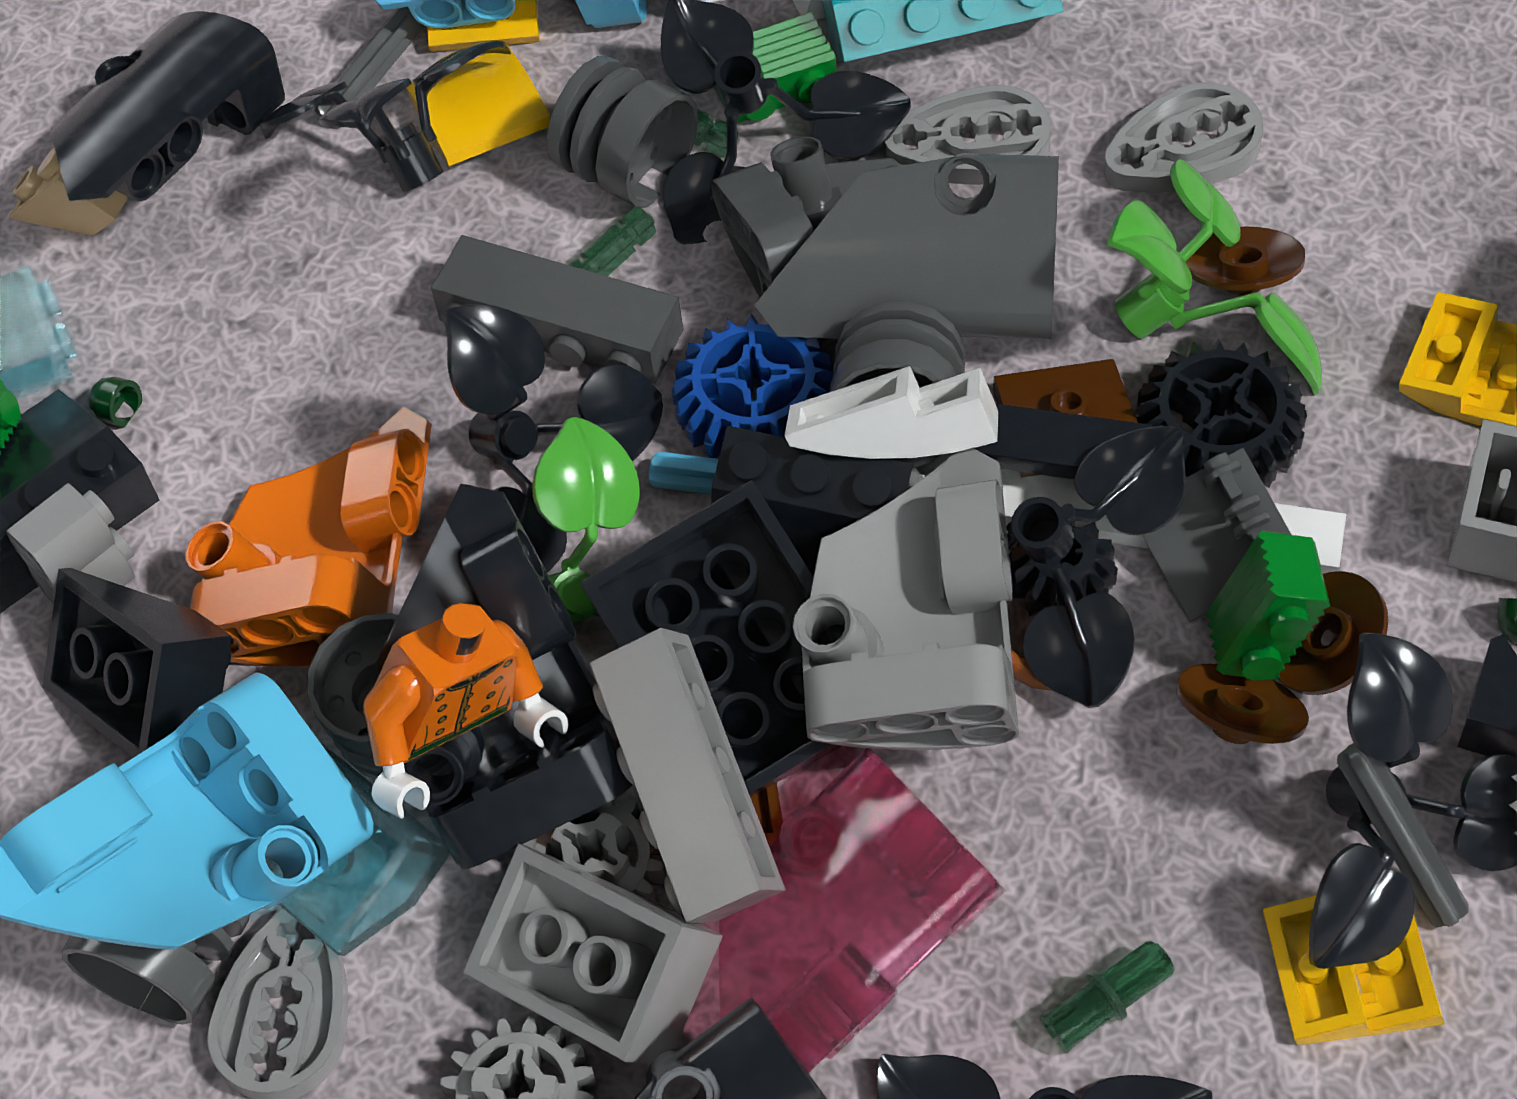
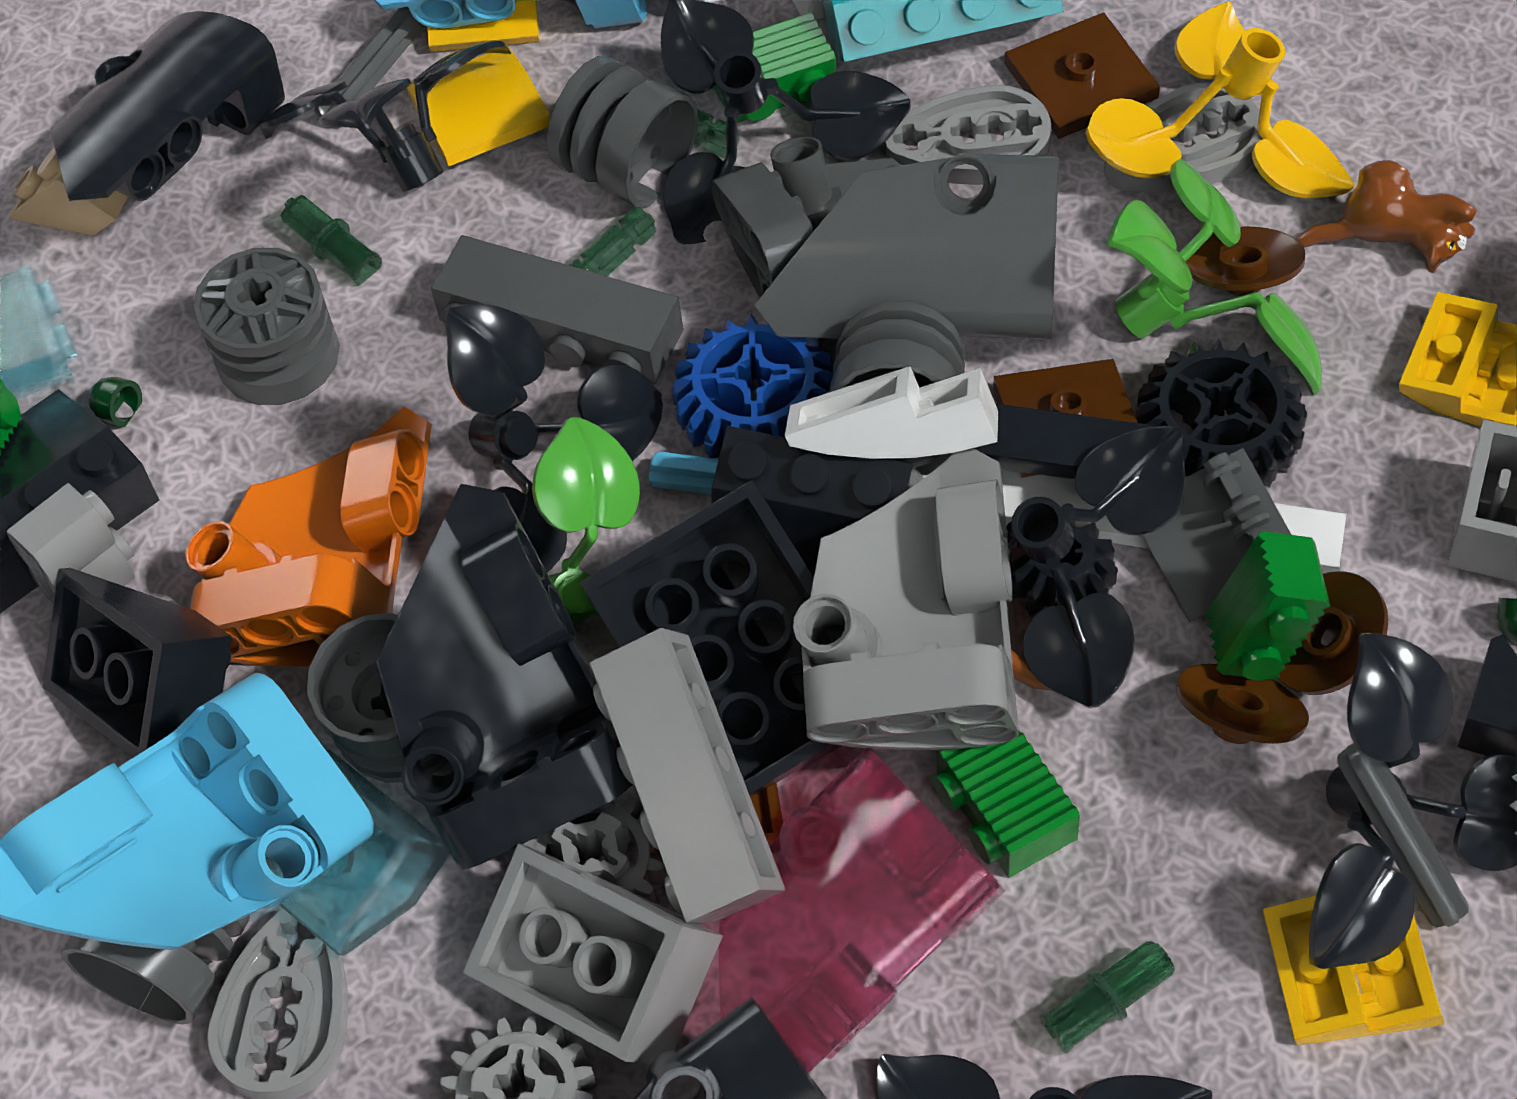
orange torso [363,603,568,819] -> none
none -> dark grey wheel [193,248,340,405]
none -> clear green axle [280,195,382,285]
none -> green brick [932,730,1080,878]
none -> reddish brown plate [1004,12,1160,139]
none -> yellow plant [1084,1,1355,198]
none -> dark orange animal [1296,160,1477,273]

